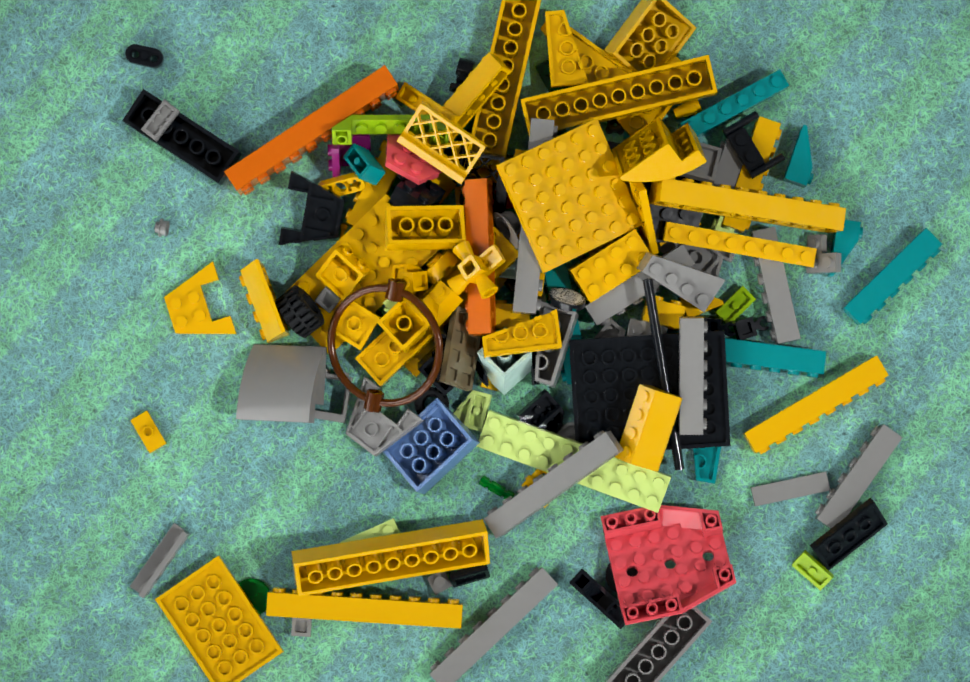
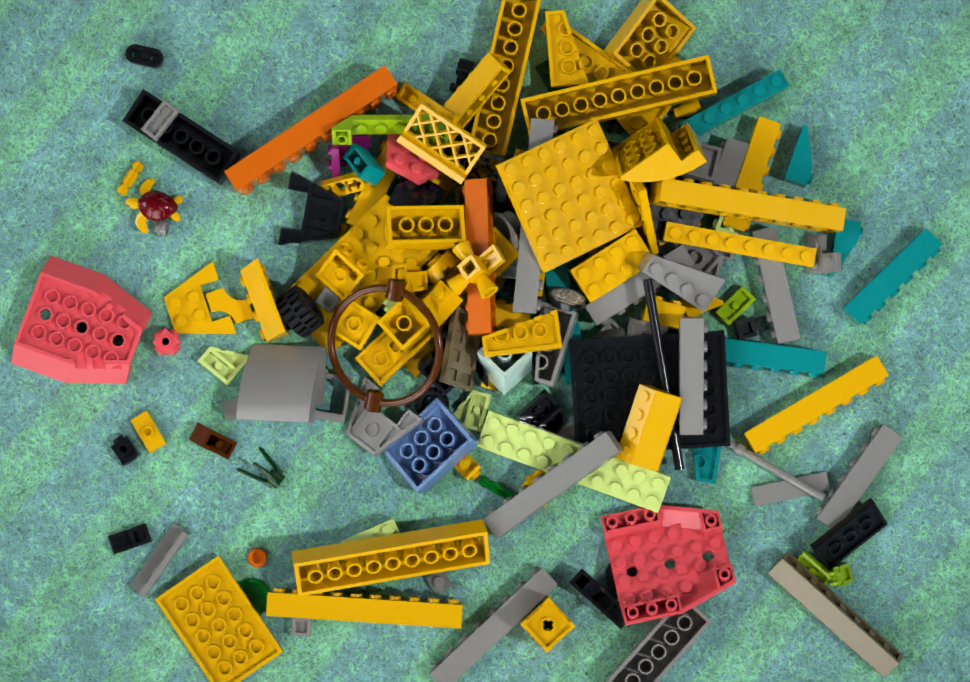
black plate [449,564,490,588] -> none
black plate [703,316,736,337] -> none
black plate [722,111,785,179] -> none
none -> coral wedge [11,256,153,384]
none -> black slope [107,523,152,555]
none -> black brick [111,435,141,466]
none -> yellow axle [116,161,144,196]
none -> animal [125,178,183,234]
none -> coral brick [153,328,182,356]
none -> reddish brown slope [189,422,237,459]
none -> yellowish green wing [198,346,249,386]
none -> yellow tile [205,288,254,324]
none -> light grey tile [221,397,238,421]
none -> dark green plant [237,447,285,489]
none -> orange tile [248,548,267,567]
none -> yellow bracket [455,454,481,481]
none -> yellow container [520,595,576,653]
none -> light grey bar [727,439,826,501]
none -> brick [768,551,903,677]
none -> lime plate [827,563,854,586]

